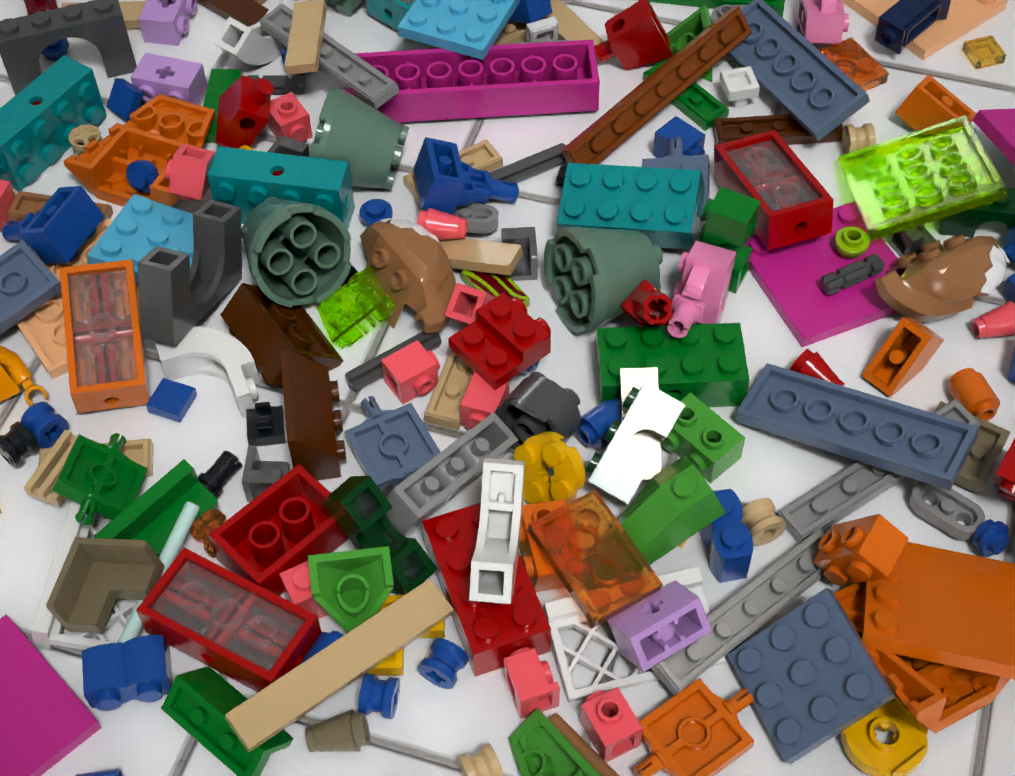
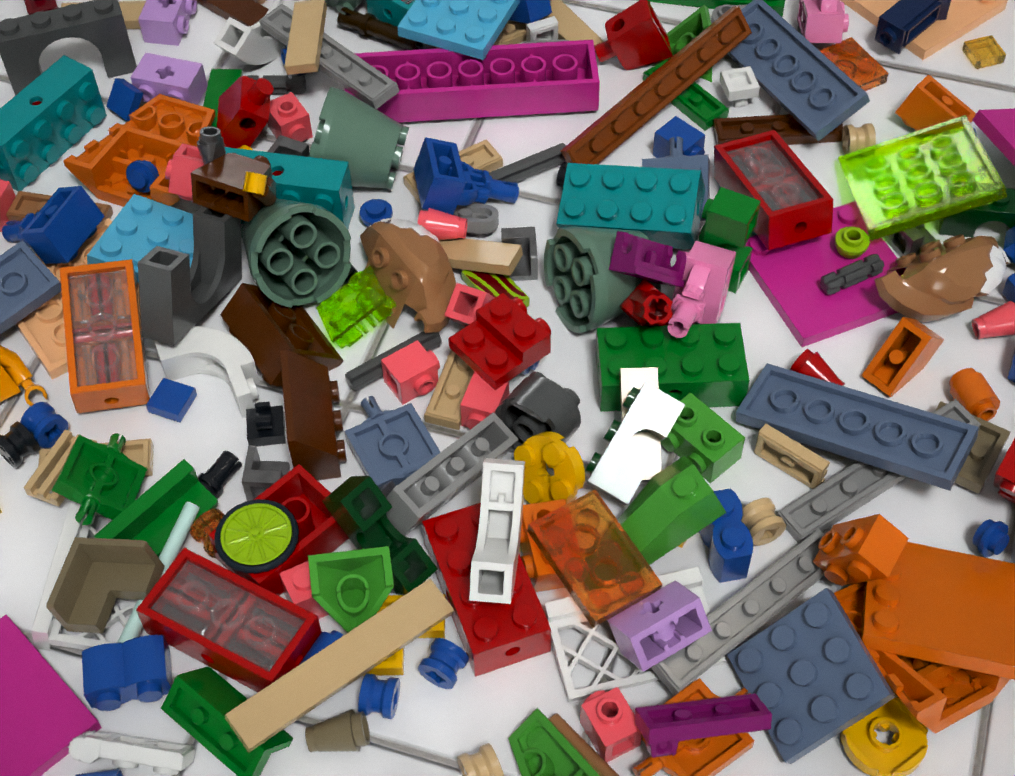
blue plate [41,38,69,61] -> none
tan wheel [69,124,102,157] -> none
coral brick [504,647,560,719] -> none
blue brick [576,398,621,449] -> none
light grey plate [909,481,985,540] -> none
none -> white hinge [68,730,196,775]
none -> reddish brown torso [191,126,276,222]
none -> lime wheel [214,499,299,573]
none -> dark brown pin [337,7,424,50]
none -> magenta hinge [609,231,686,287]
none -> magenta hinge [635,693,772,758]
none -> tan tile [754,424,830,489]

